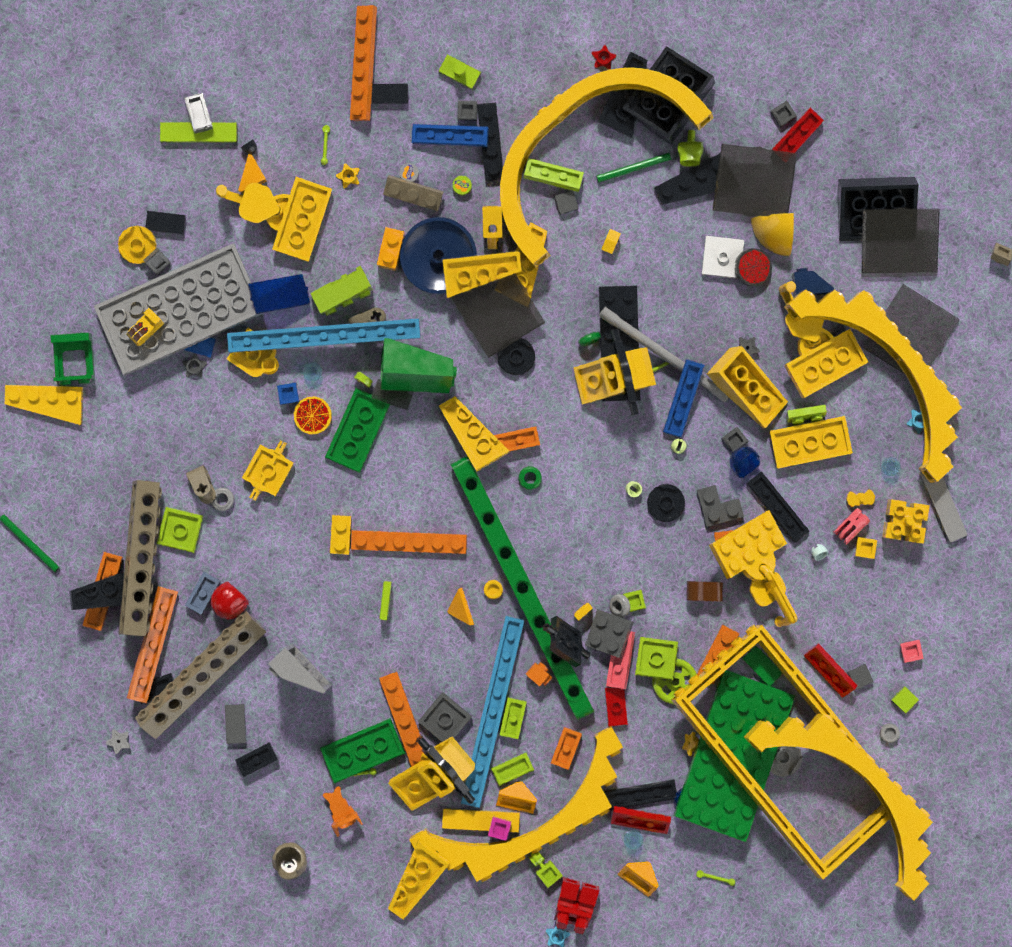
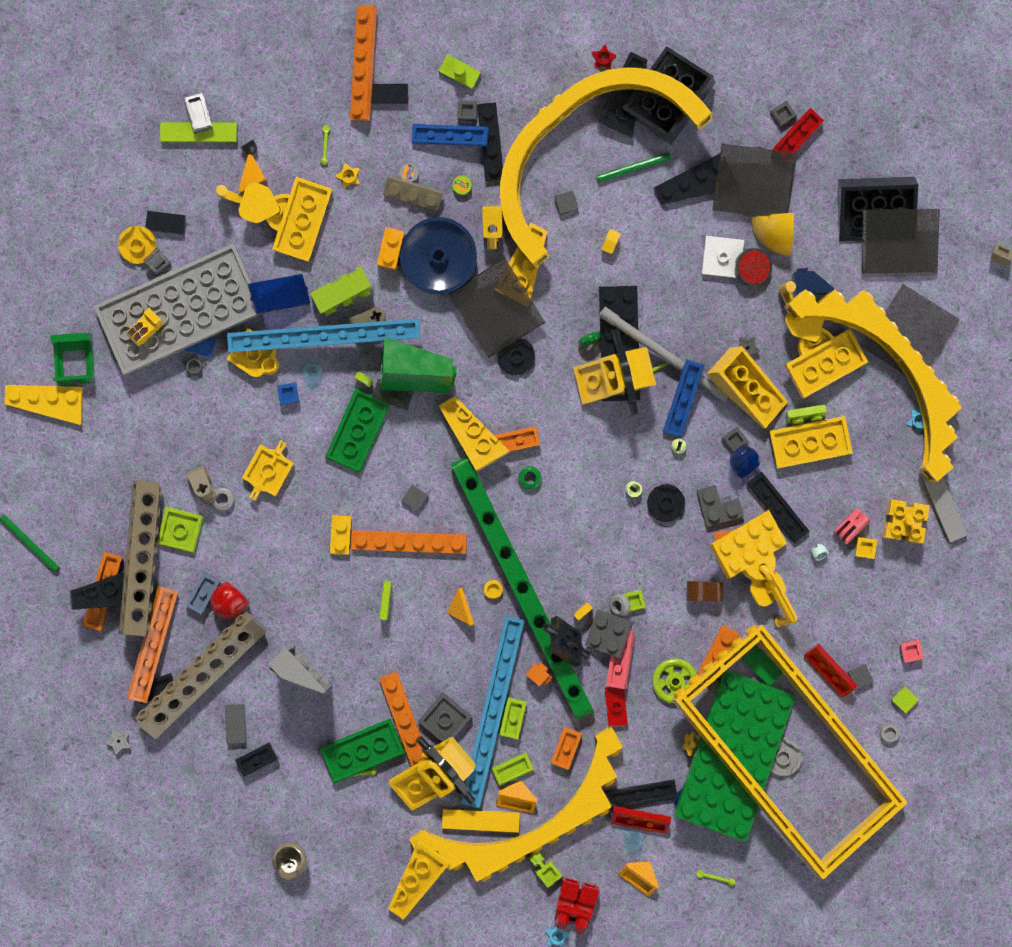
tile [294,396,332,435] -> none
orange hair [323,786,363,837] -> none
yellow wing [443,251,522,298] -> none
dark pink plate [488,816,511,841] -> none
lime plate [523,158,584,192] -> none
lime tile [635,637,679,680] -> none
lime piece [678,130,704,166] -> none
yellow arch [744,713,933,901] -> none
yellow piece [846,489,875,507] -> none
clear light blue plate [881,457,901,476] -> none
none -> dark grey tile [401,485,428,511]

